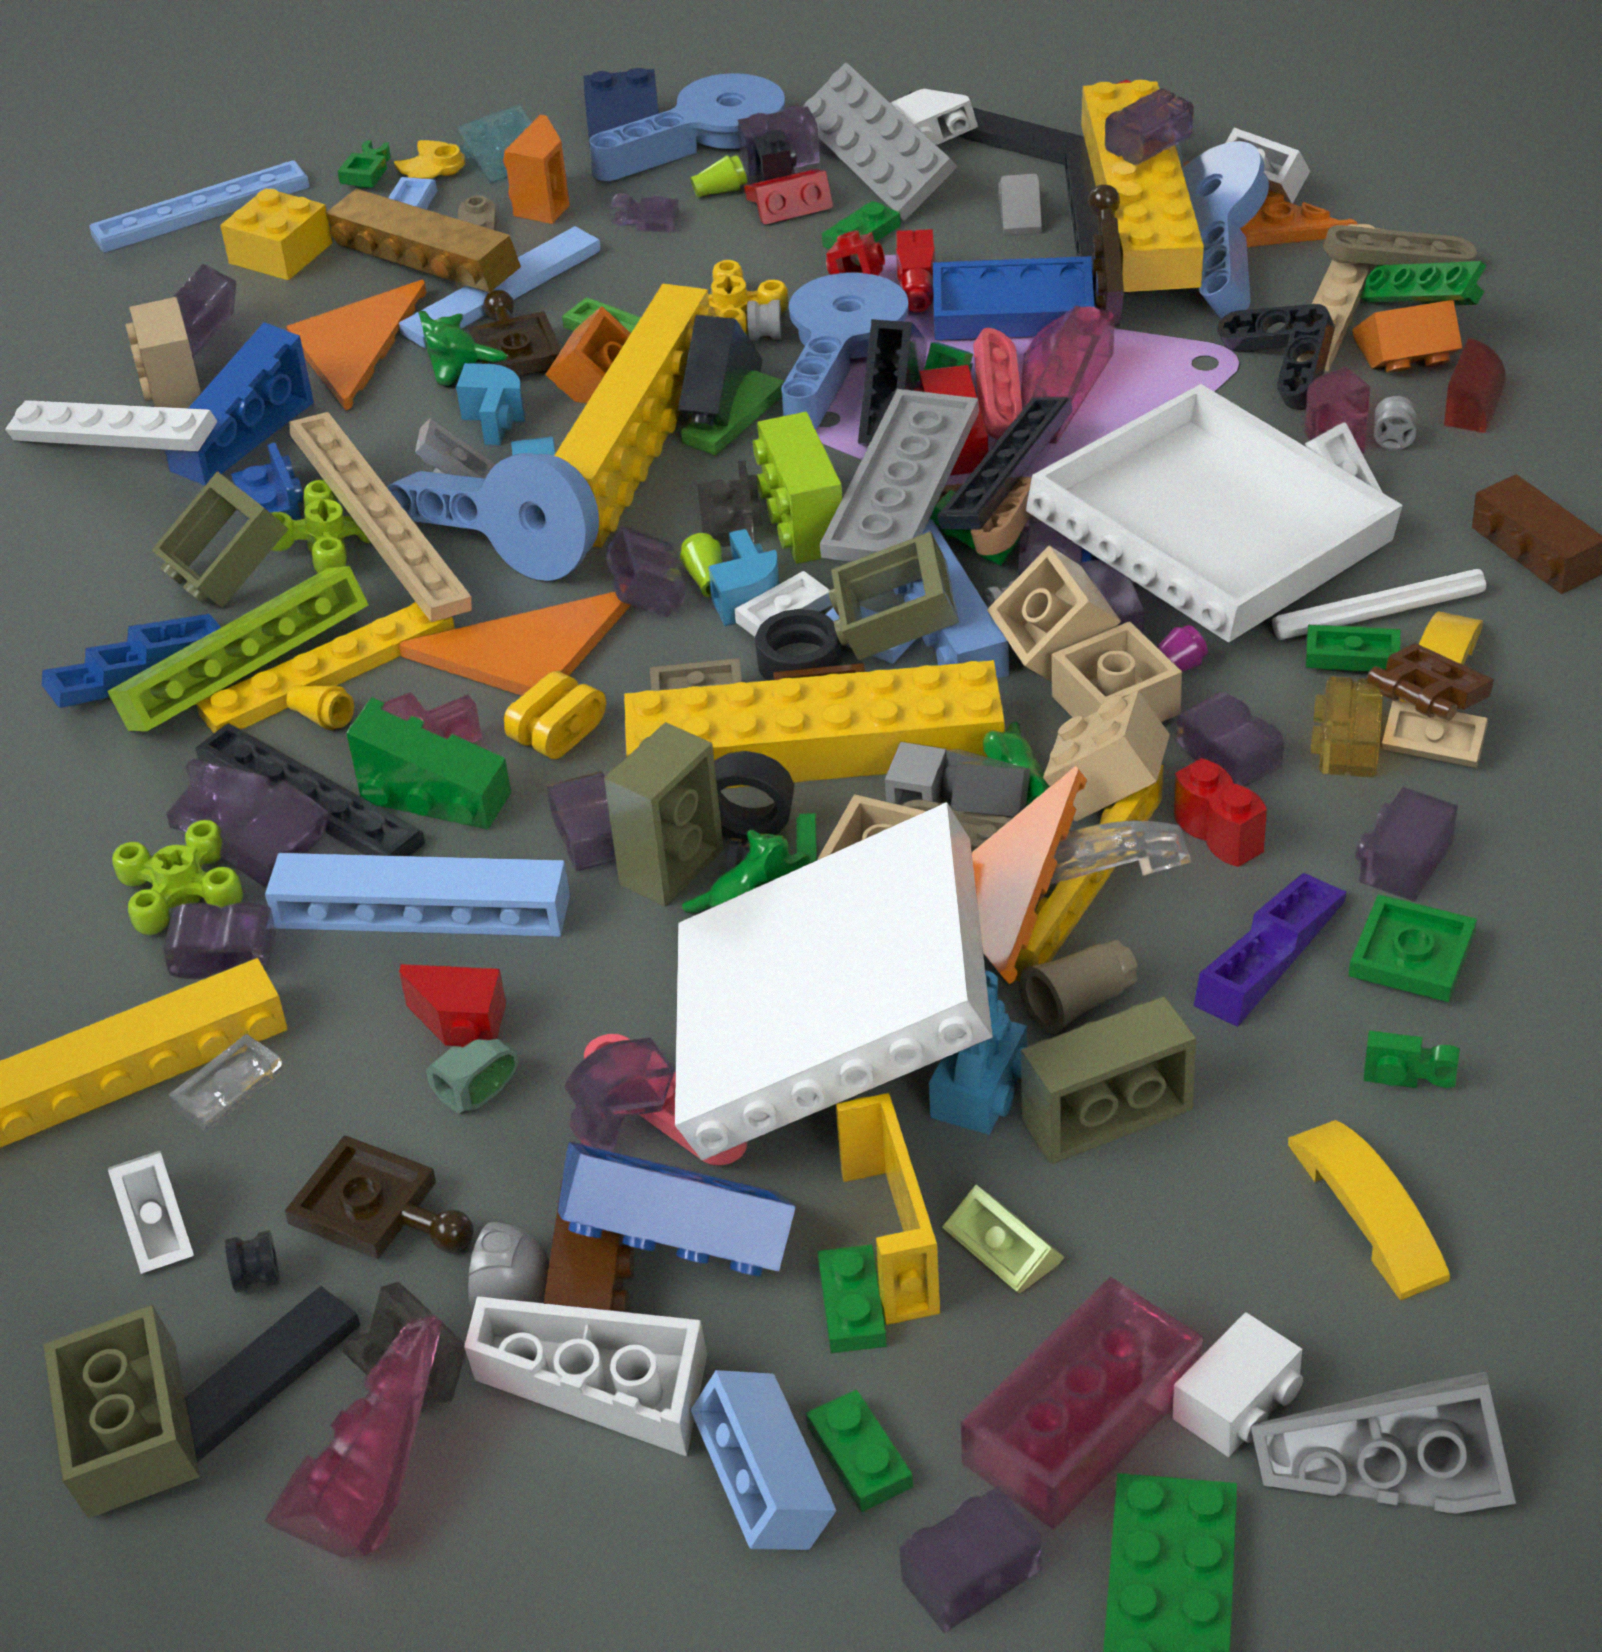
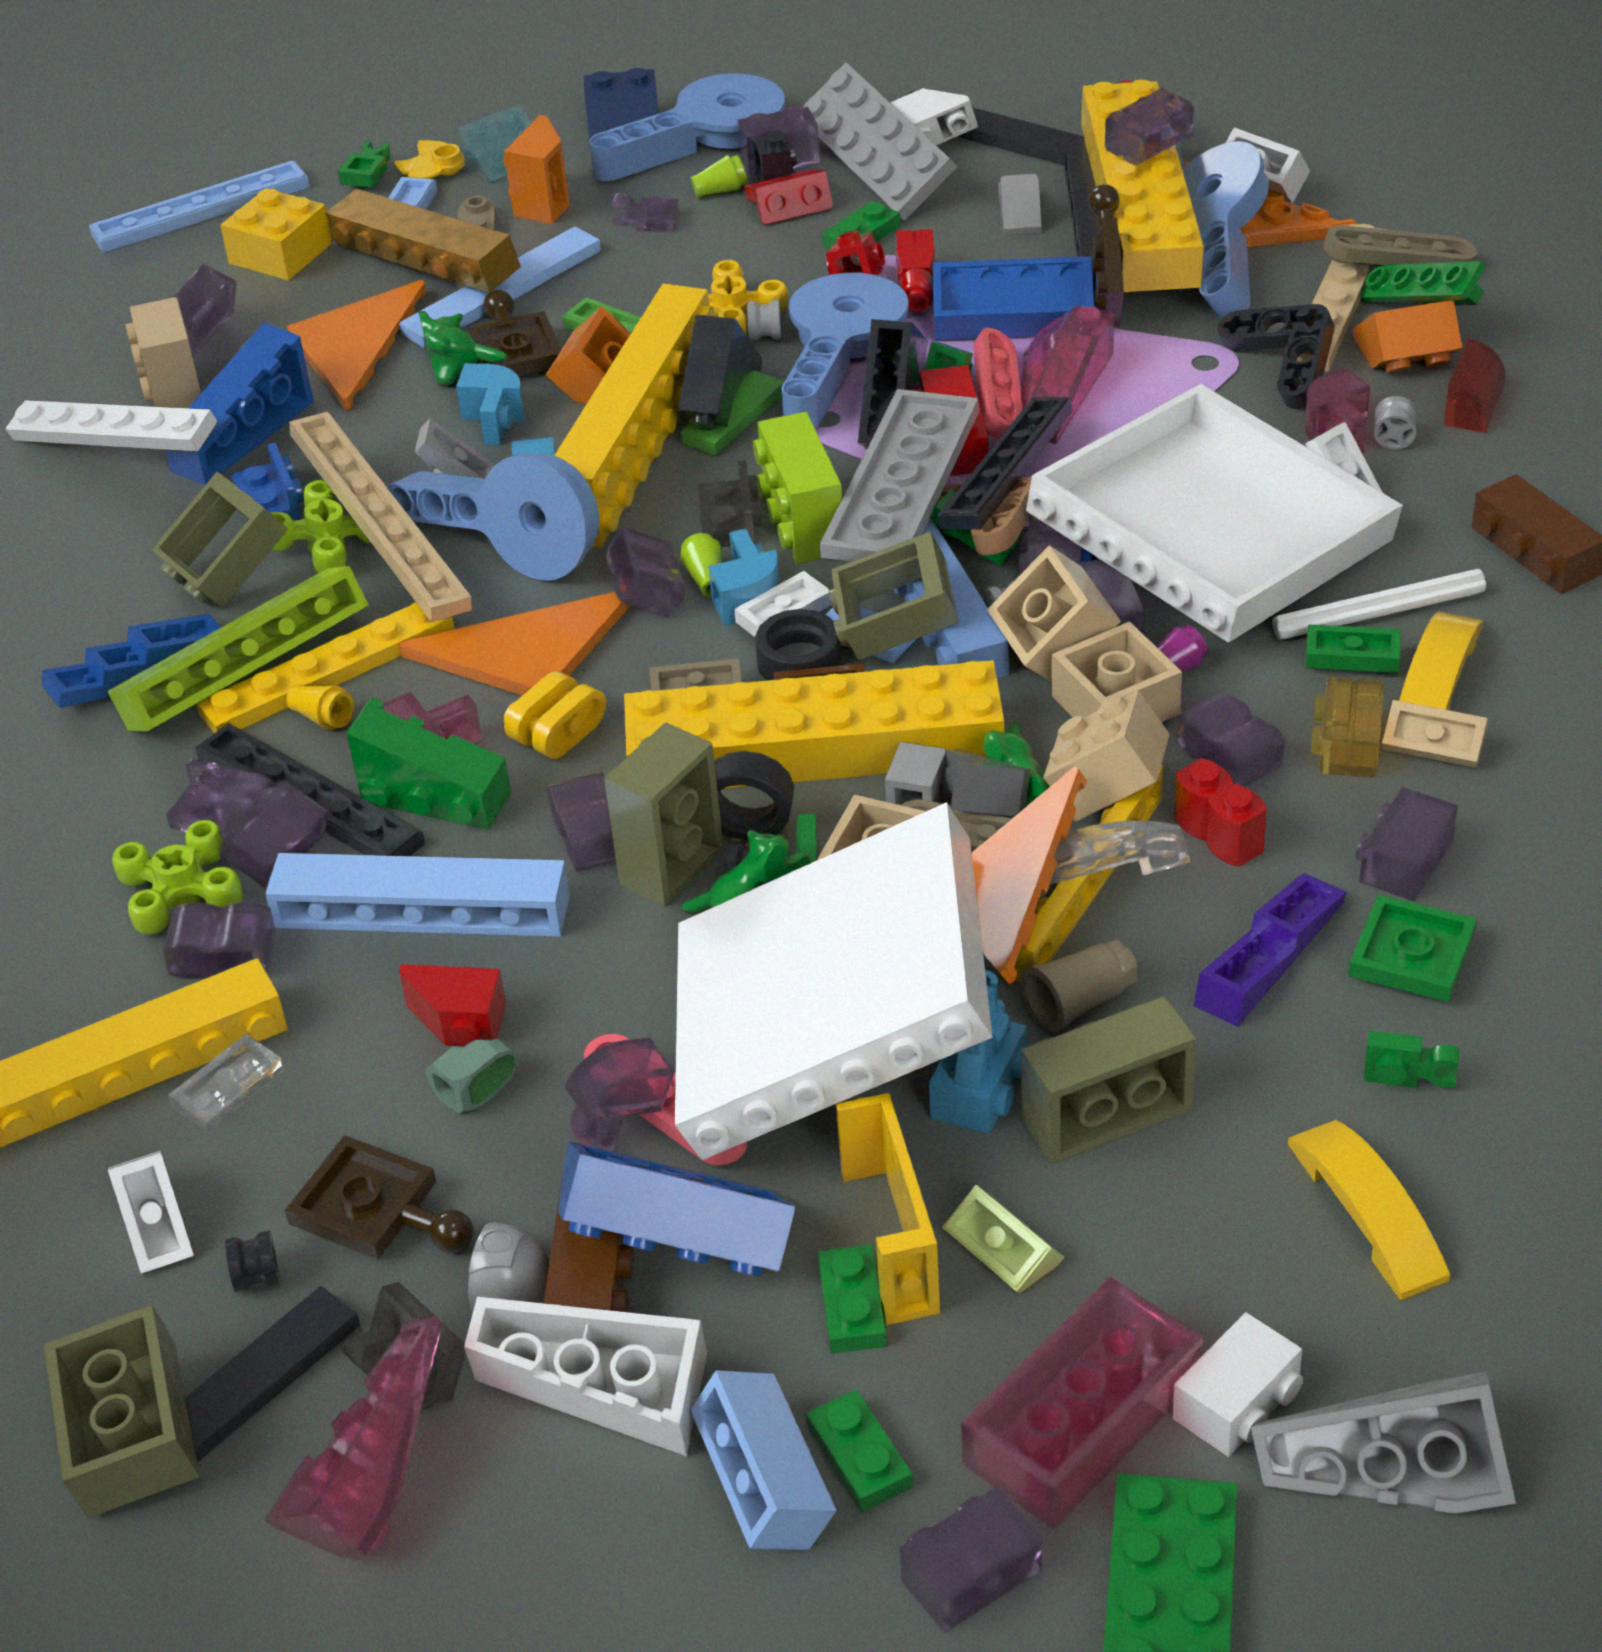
reddish brown plate [1367,643,1494,721] -> none

